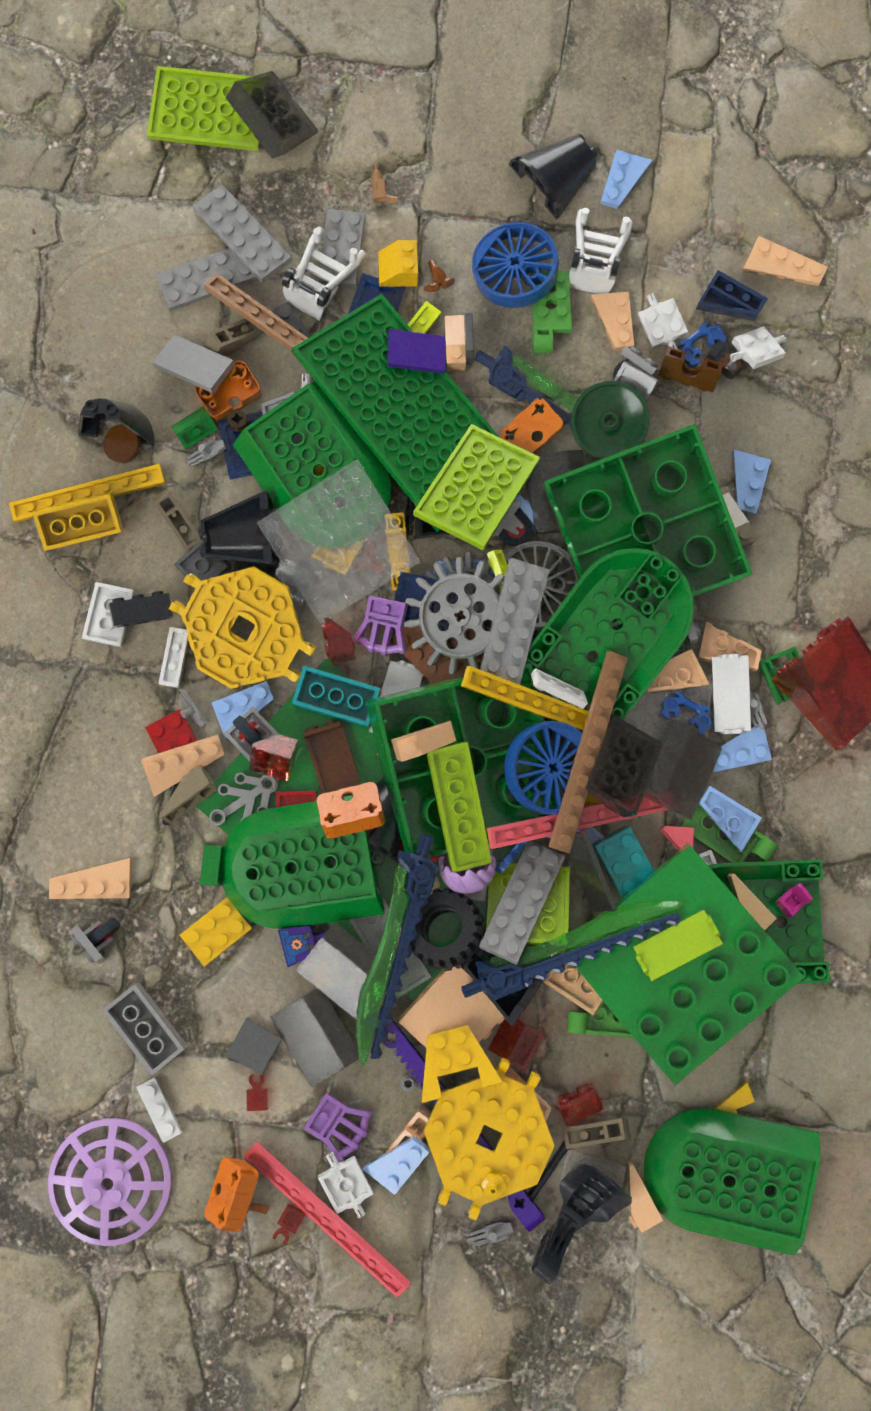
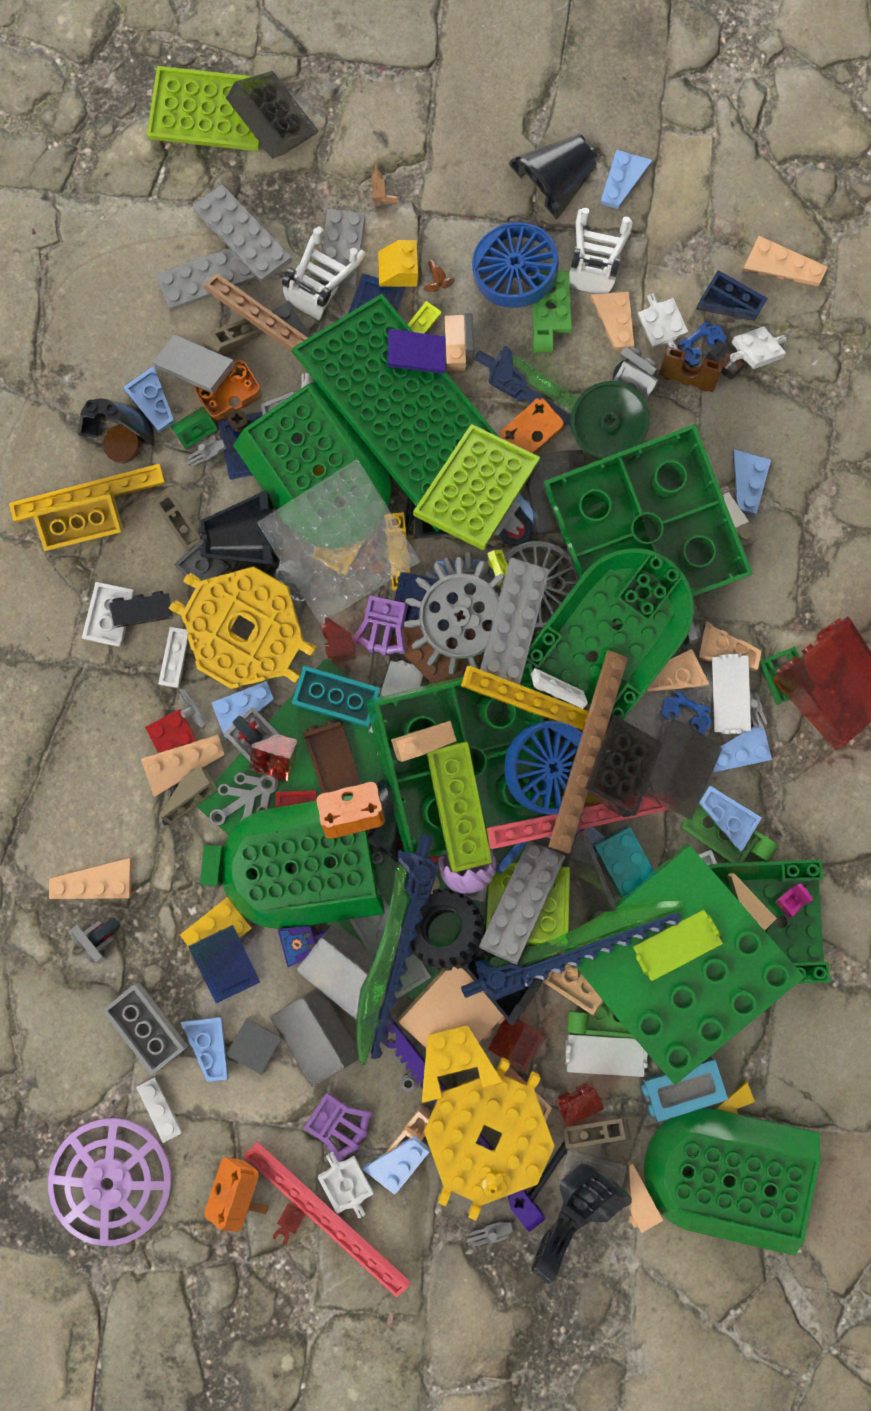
clear red plate [246,1074,268,1111] -> none
coral slope [659,826,694,851] -> none
none -> light blue wing [123,366,174,433]
none -> light blue wing [181,1017,229,1082]
none -> clear blue piece [188,925,260,1003]
none -> white brick [564,1034,648,1077]
none -> medium azure piece [641,1057,728,1122]

